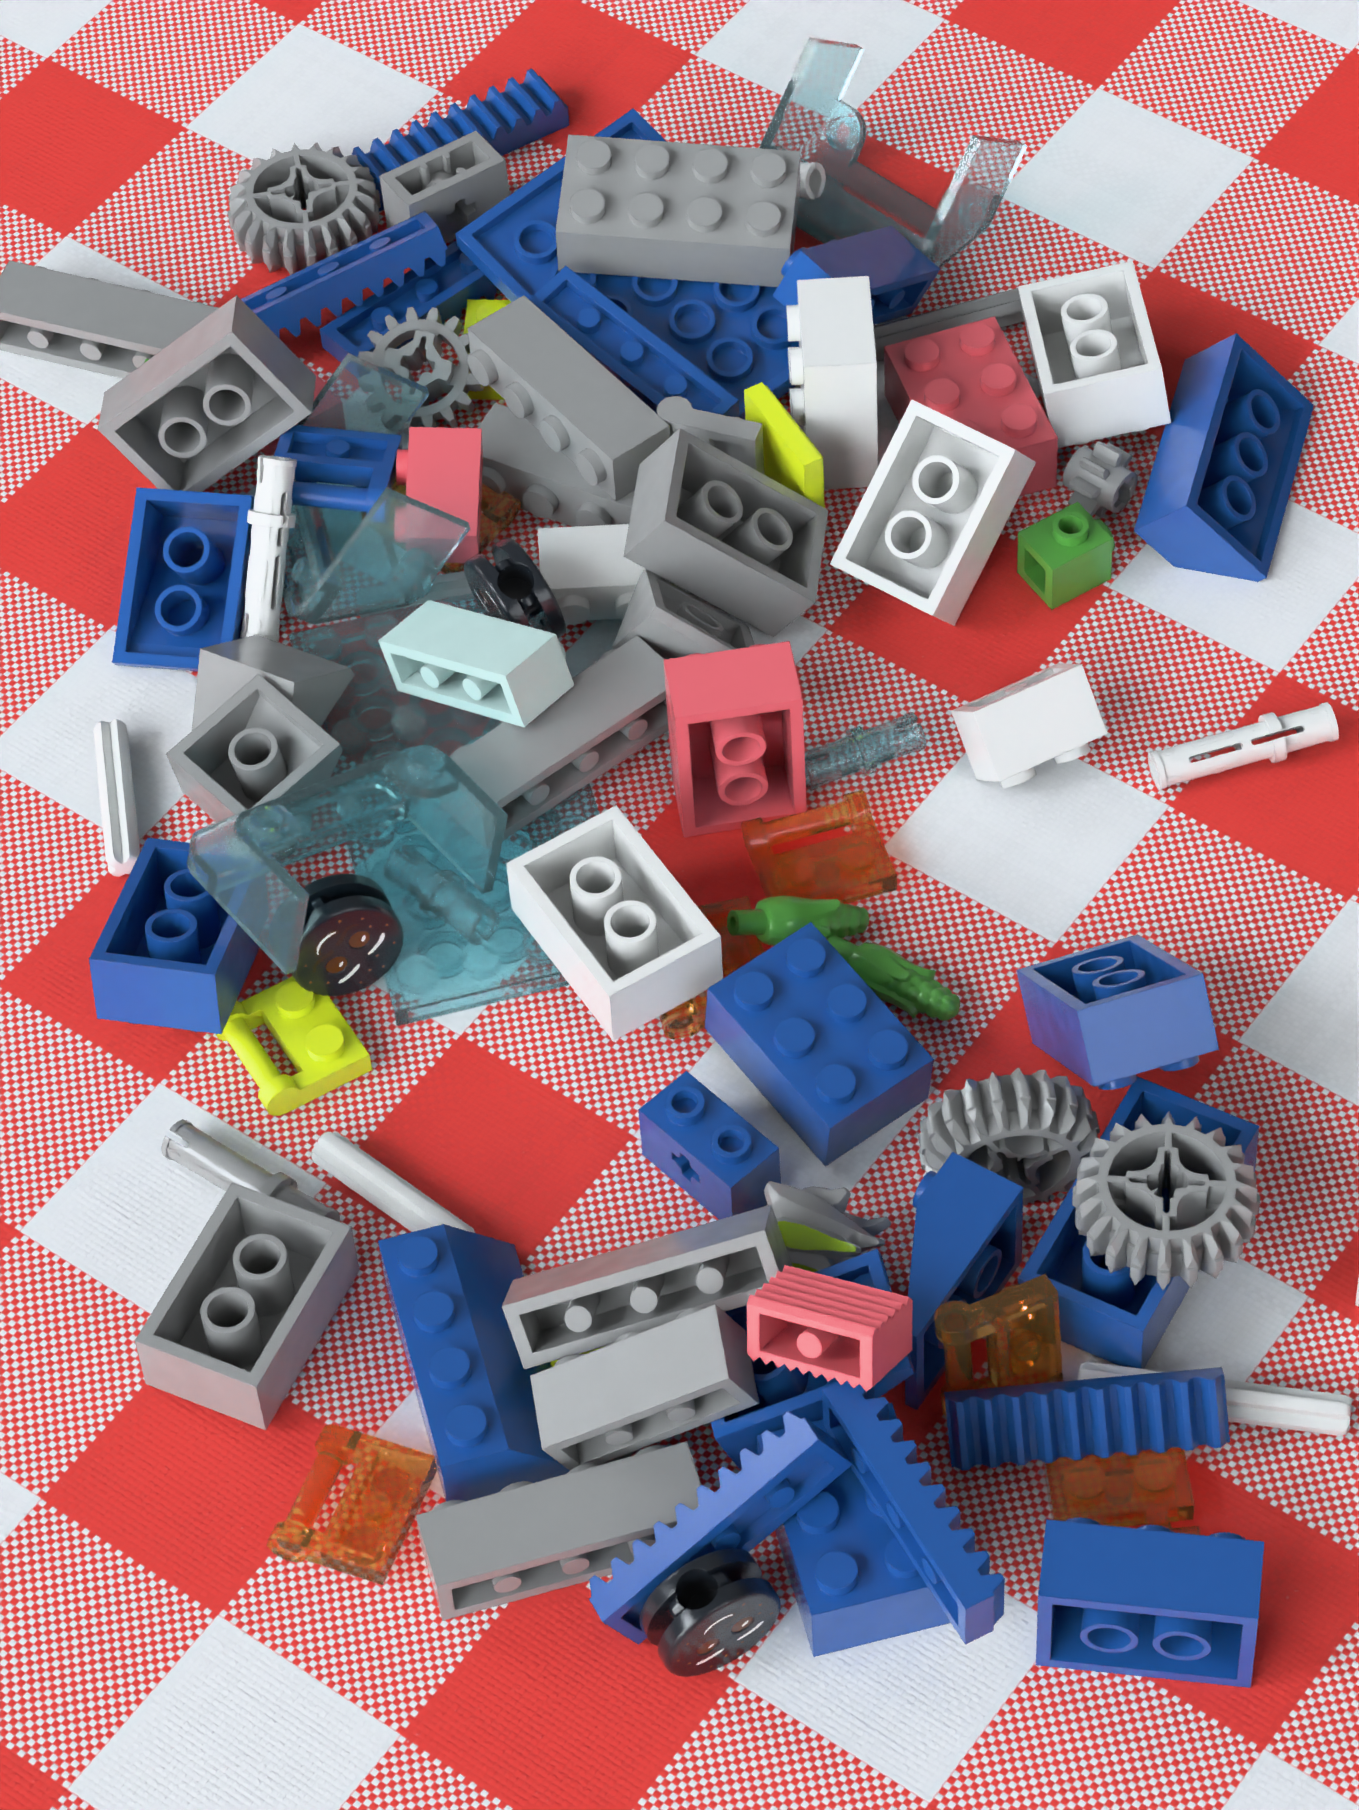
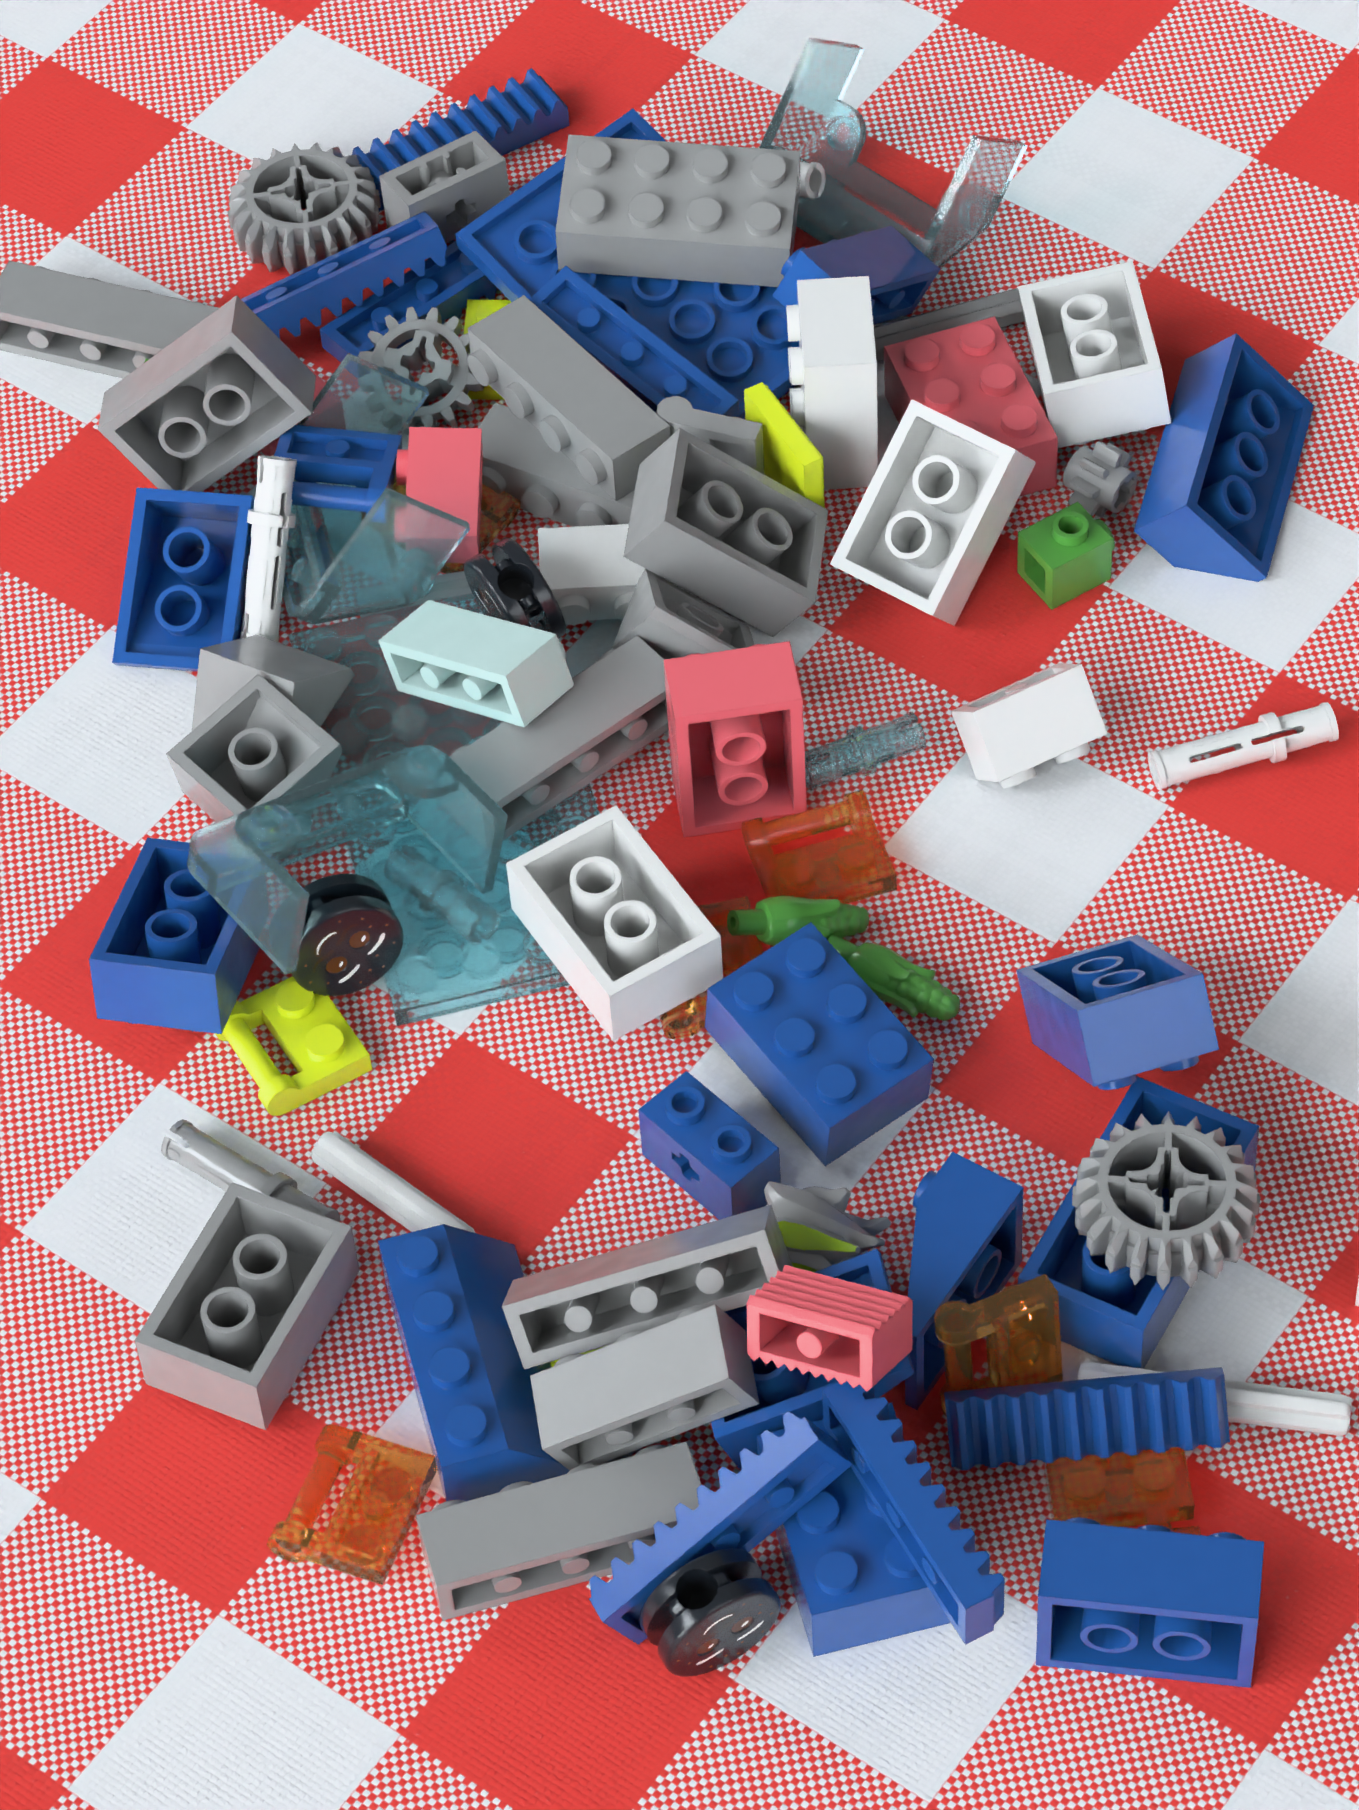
white axle [93,719,140,877] -> none
light grey gear [918,1068,1100,1206] -> none

